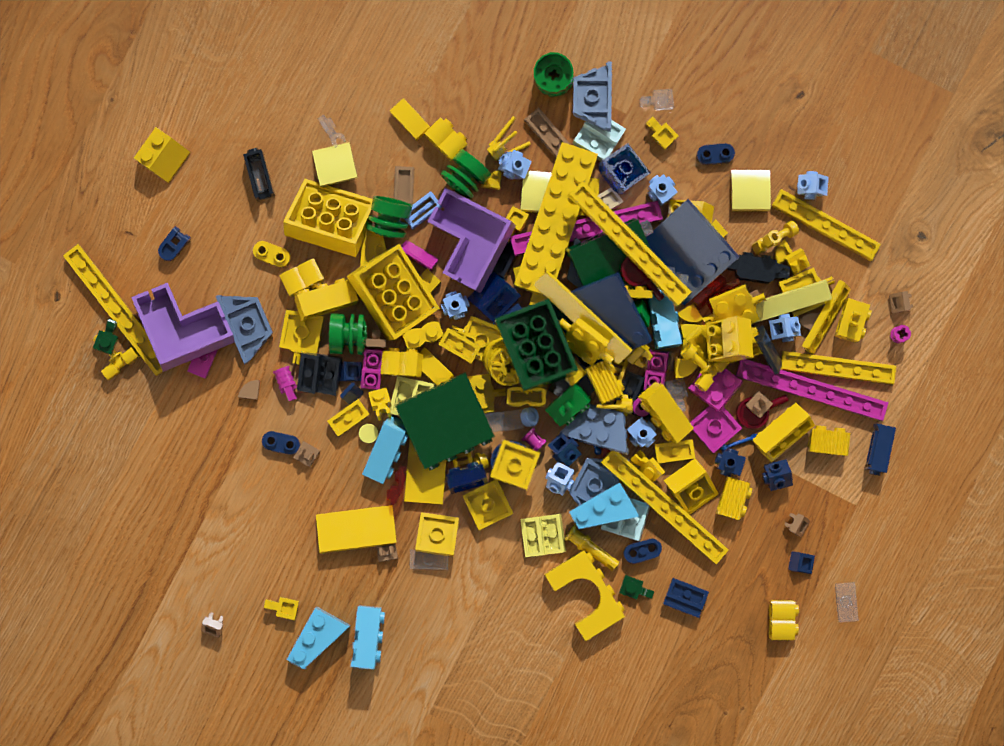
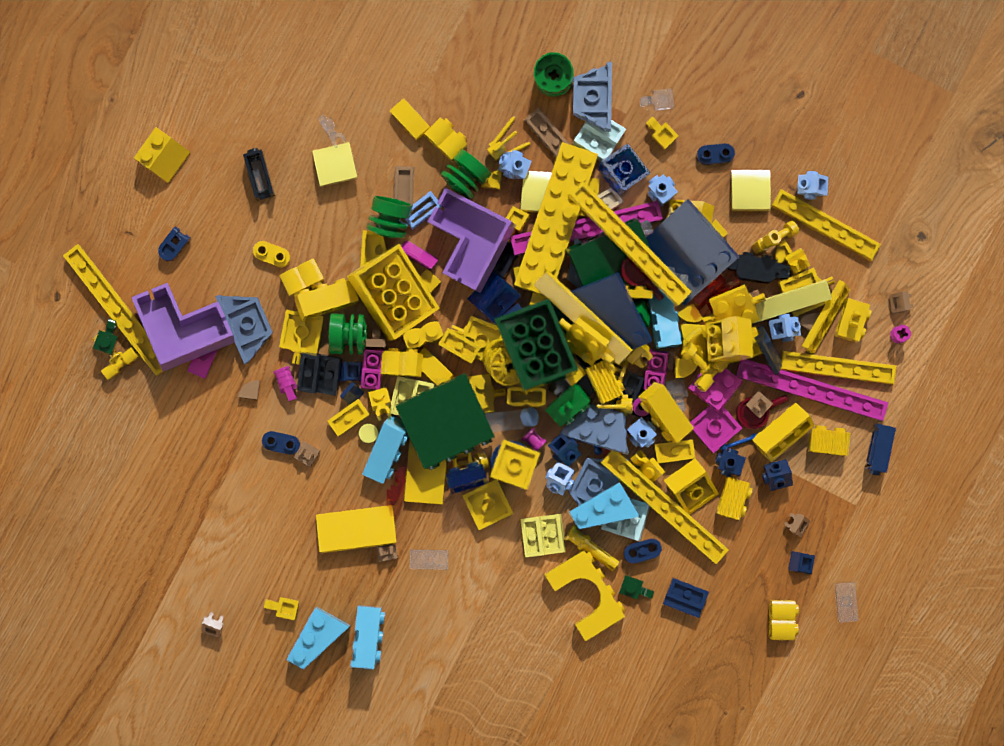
yellow slope [283,179,373,257] -> none
yellow plate [415,512,459,557] -> none
light blue brick [441,291,470,320] -> none

